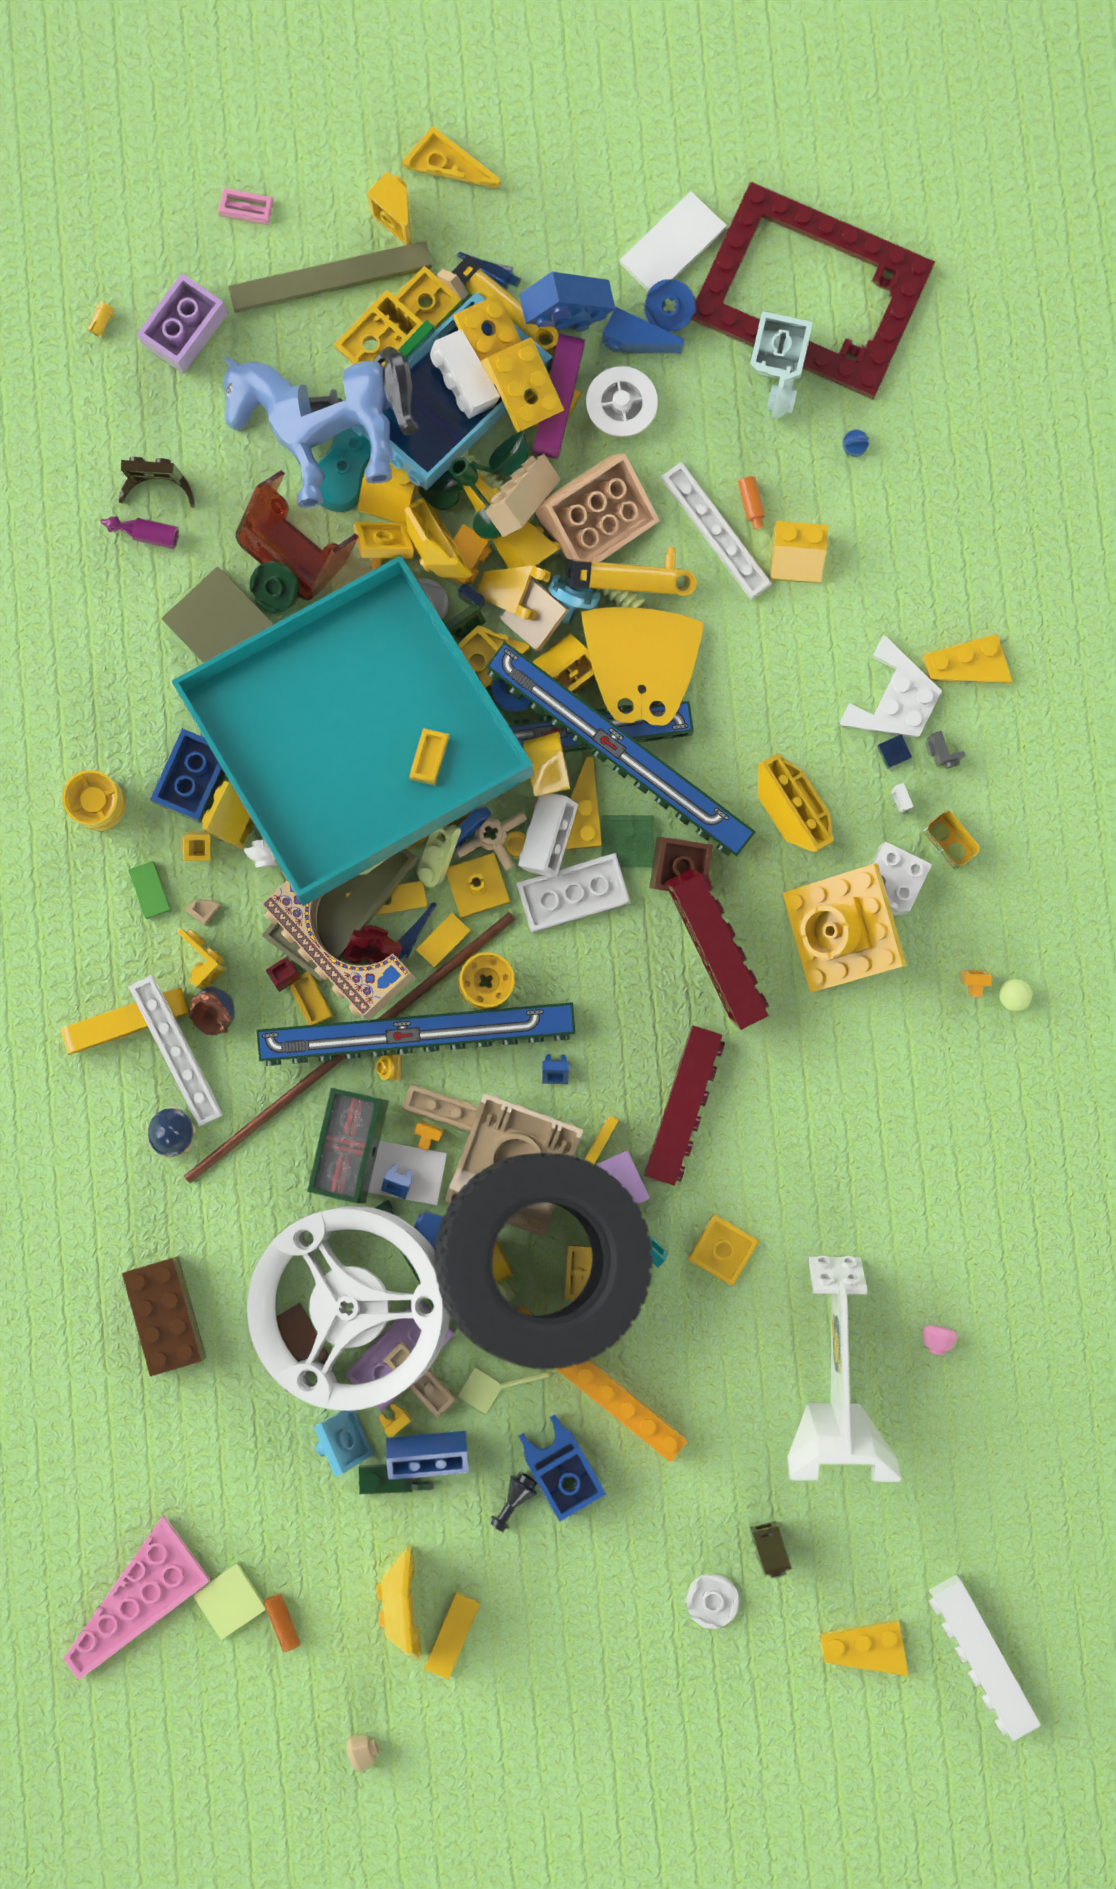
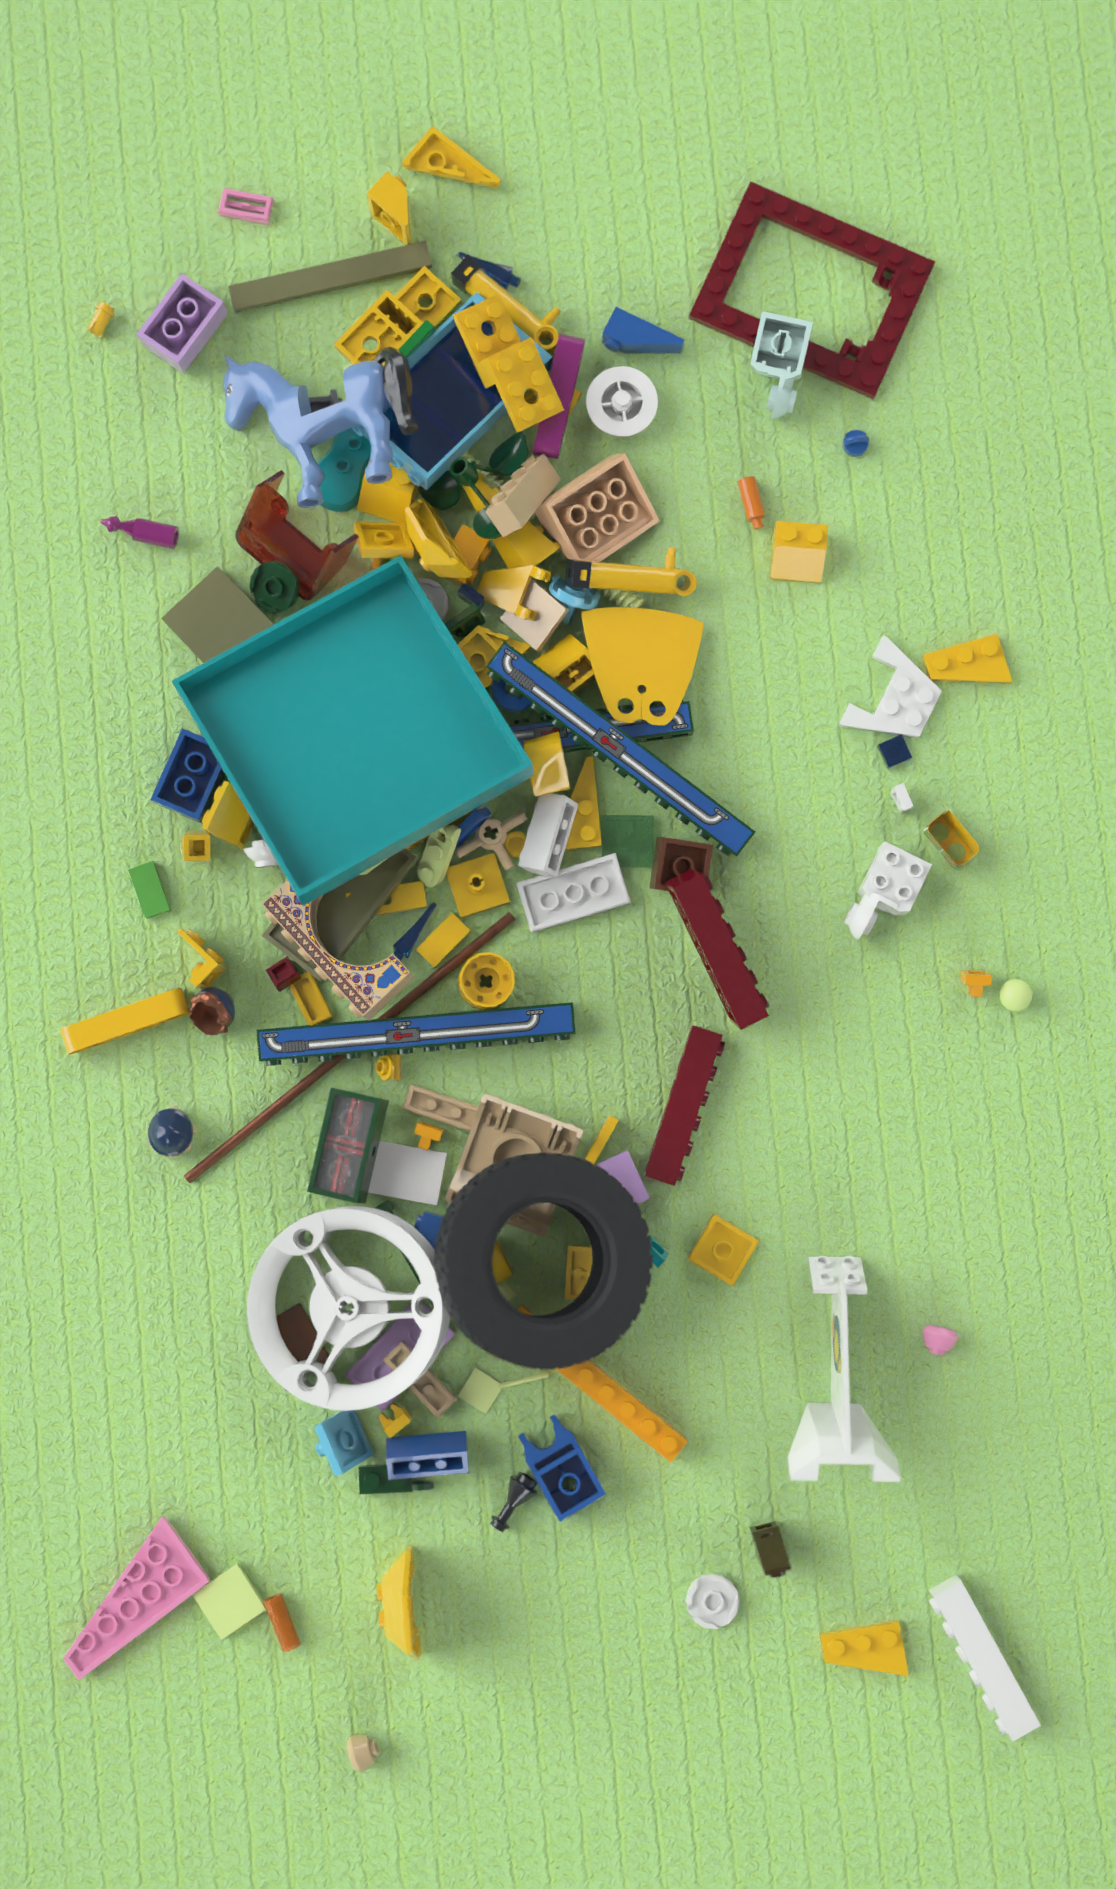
yellow wheel [62,770,127,831] -> none
dark brown piece [119,457,195,508] -> none
reddish brown brick [122,1256,207,1377] -> none
white tile [128,974,223,1126] -> none
tan tile [184,900,222,926] -> none
dark red cylinder [342,925,402,965] -> none
blue tile [381,1164,412,1200] -> none
yellow tile [409,728,450,786] -> none
yellow tile [424,1592,481,1680] -> none
white brick [430,329,500,419] -> none
tan tile [437,269,469,300] -> none
blue brick [519,271,616,332] -> none
blue tile [542,1054,569,1084] -> none
white tile [619,191,727,291] -> none
blue plate [644,279,696,332] -> none
white tile [661,462,772,600] -> none
yellow wedge [758,753,834,853] -> none
yellow piece [782,863,907,993] -> none
dark grey bracket [926,730,965,769] -> none

